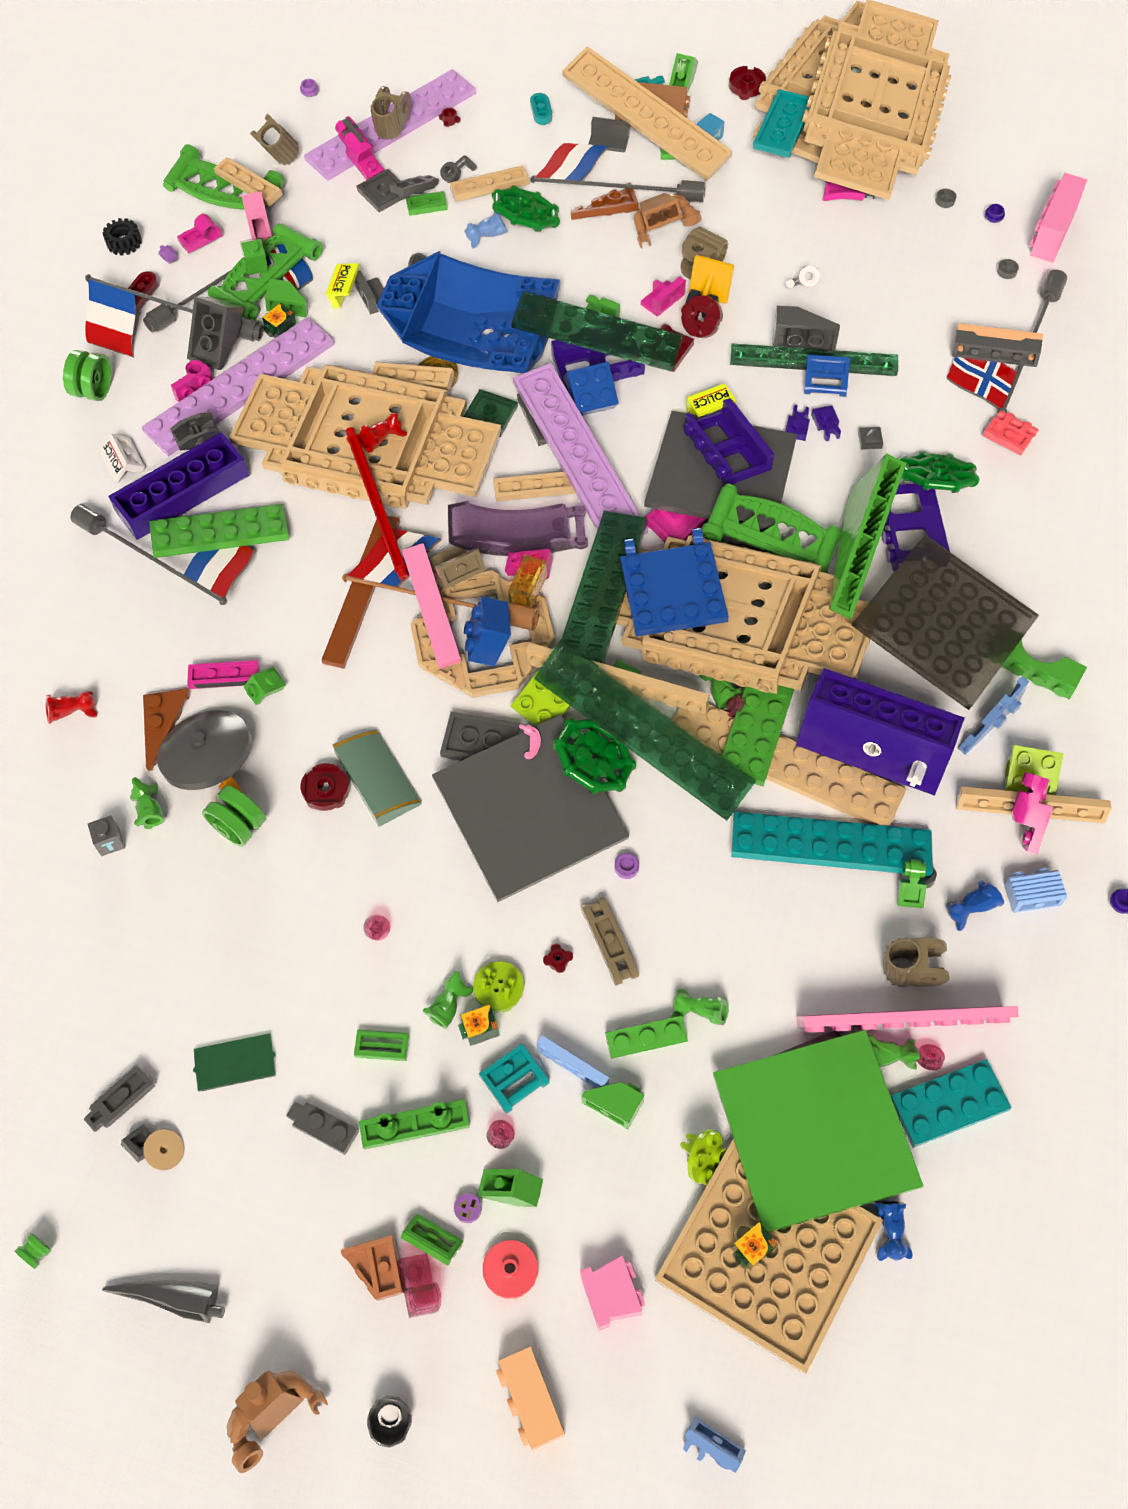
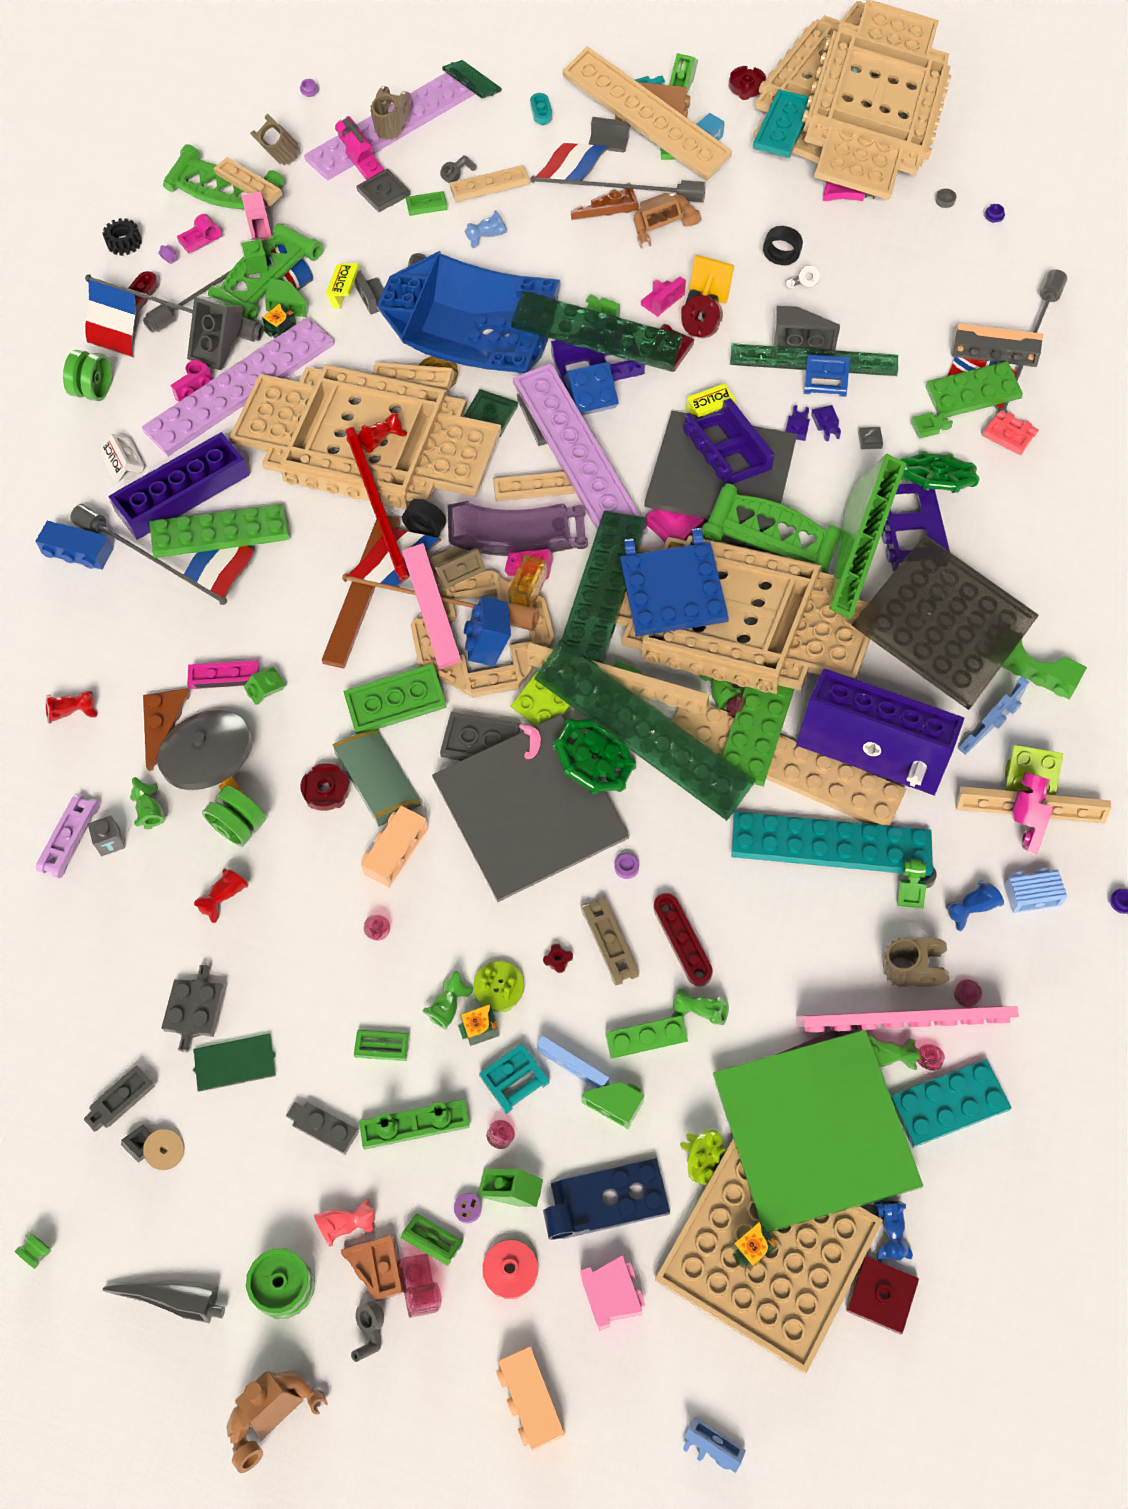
dark grey hinge [170,412,220,450] -> none
dark grey hair [367,1396,412,1448] -> none
dark grey hinge [390,175,439,198] -> none
dark red plate [439,108,461,127] -> none
green plate [492,185,560,232] -> none
dark tan piece [680,226,729,279] -> none
dark grey tile [997,259,1019,279] -> none
bright pink brick [1030,173,1087,263] -> none
none -> blue brick [35,520,113,570]
none -> lavender plate [36,794,100,878]
none -> dark grey plate [161,965,226,1052]
none -> red animal [194,868,249,923]
none -> bright green wheel [246,1249,315,1319]
none -> coral animal [314,1199,375,1247]
none -> bright green plate [343,663,447,734]
none -> dark grey plate [351,1301,384,1362]
none -> light nougat brick [361,806,428,888]
none -> black tyre [402,499,447,538]
none -> clear green piece [442,60,502,99]
none -> dark blue hinge [543,1158,670,1240]
none -> dark red plate [653,893,713,986]
none -> black tyre [763,226,803,266]
none -> dark red plate [846,1256,919,1335]
none -> bright green plate [911,412,953,439]
none -> bright green plate [926,361,1023,417]
none -> clear pink tile [954,979,982,1007]

